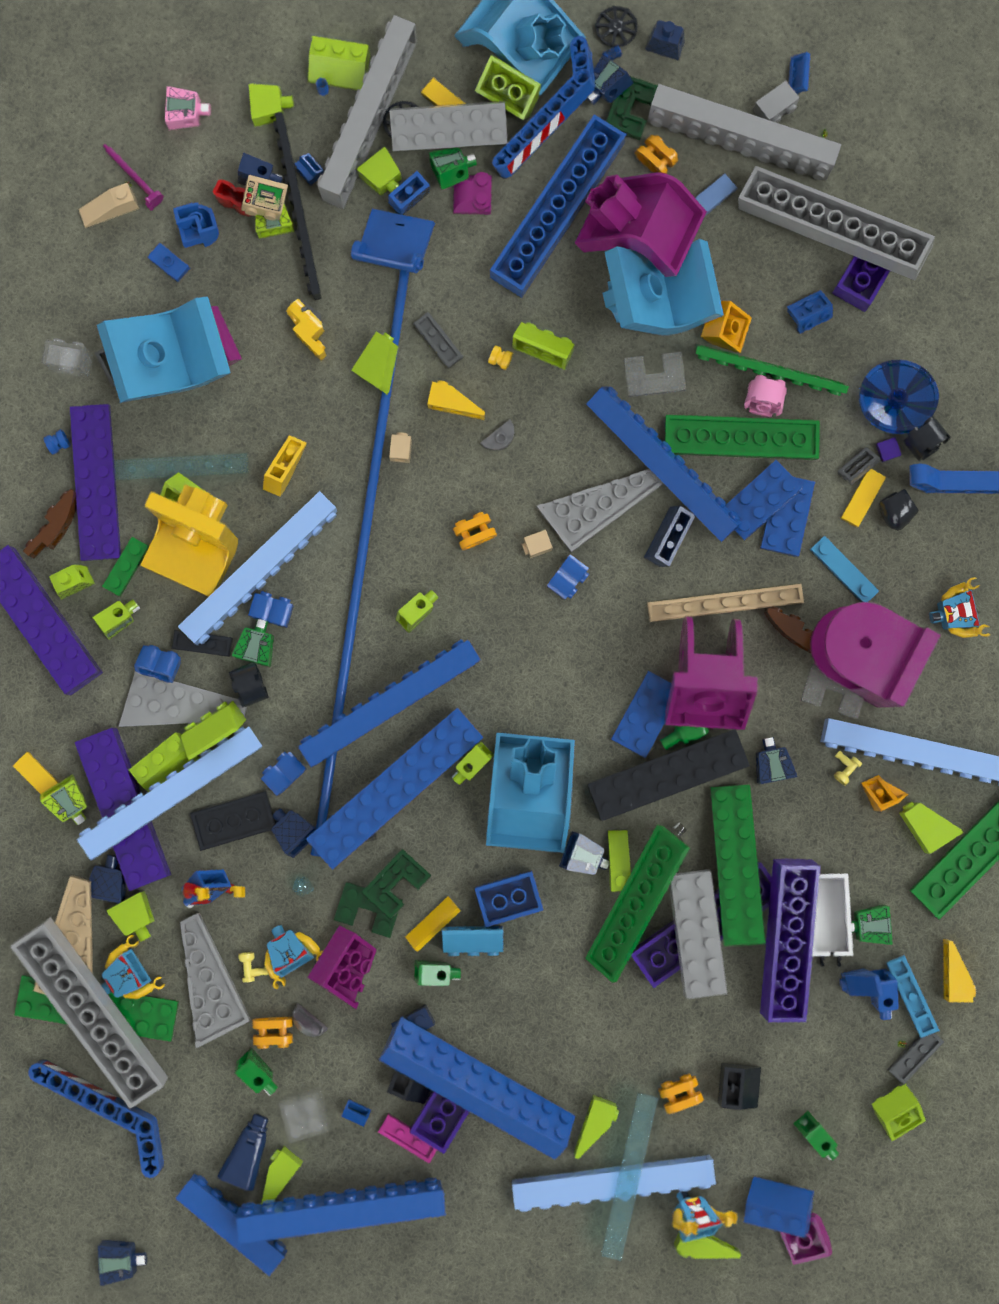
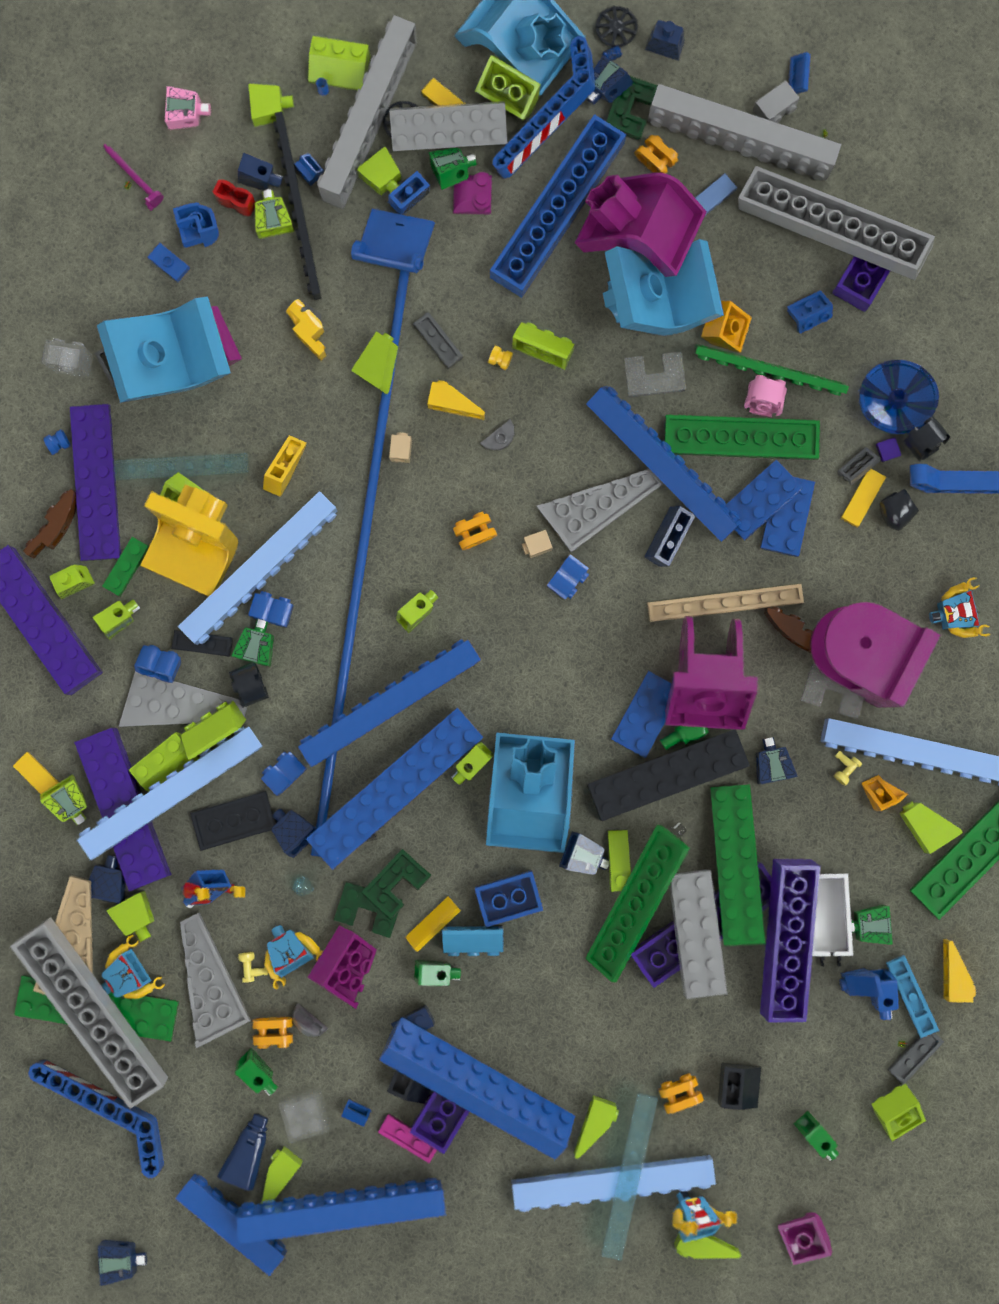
tan slope [79,183,139,228] -> none
tan slope [241,175,288,221] -> none
blue slope [744,1177,814,1238] -> none
dark azure plate [810,536,879,602] -> none

